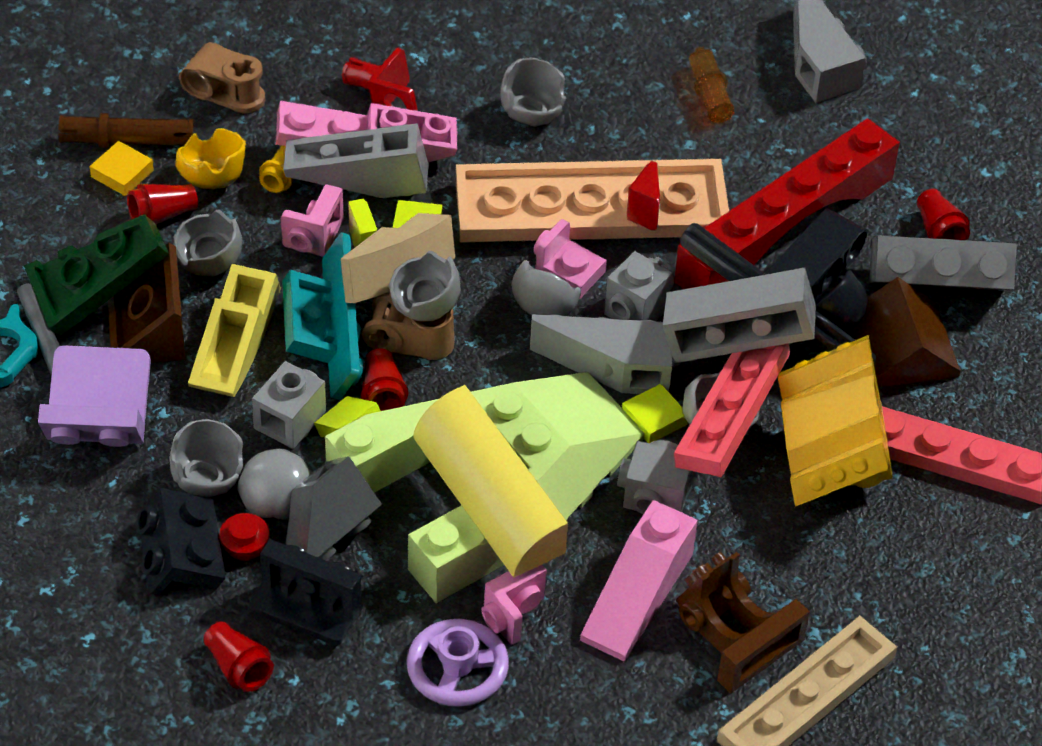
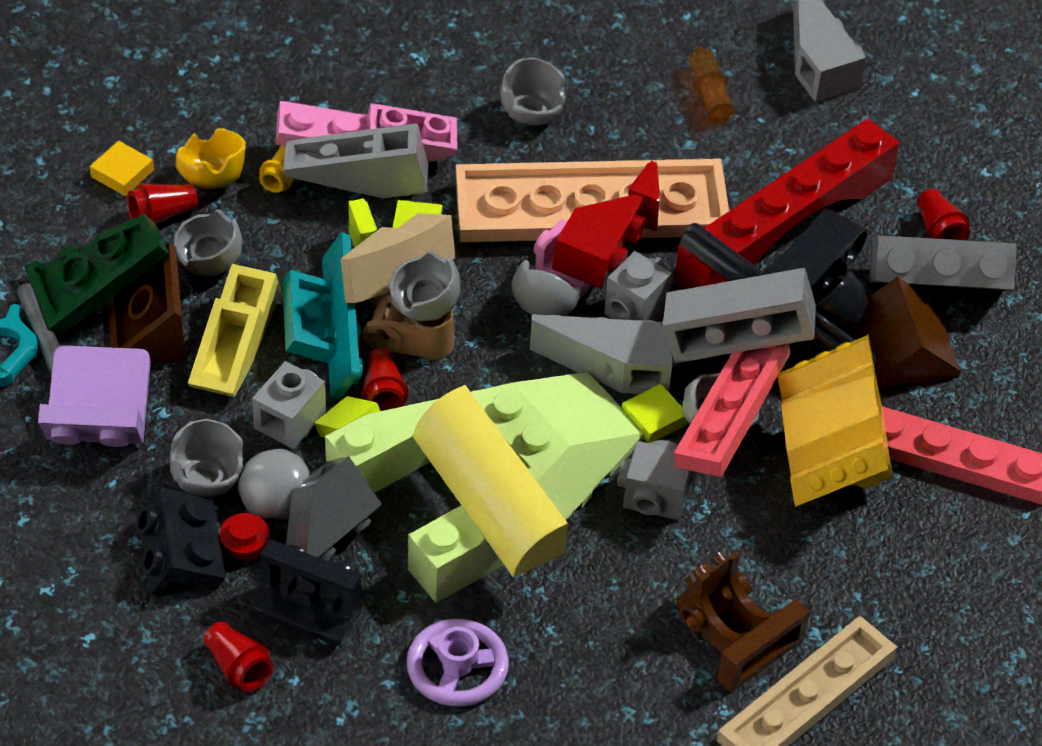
reddish brown pin [58,113,194,148] -> none
medium nougat piece [179,42,265,114] -> none
bright pink bracket [280,184,344,256] -> none
red bracket [342,48,418,111] -> none
bright pink bracket [482,565,547,645] -> none
bright pink slope [580,500,698,662] -> none
none -> red slope [552,194,646,289]

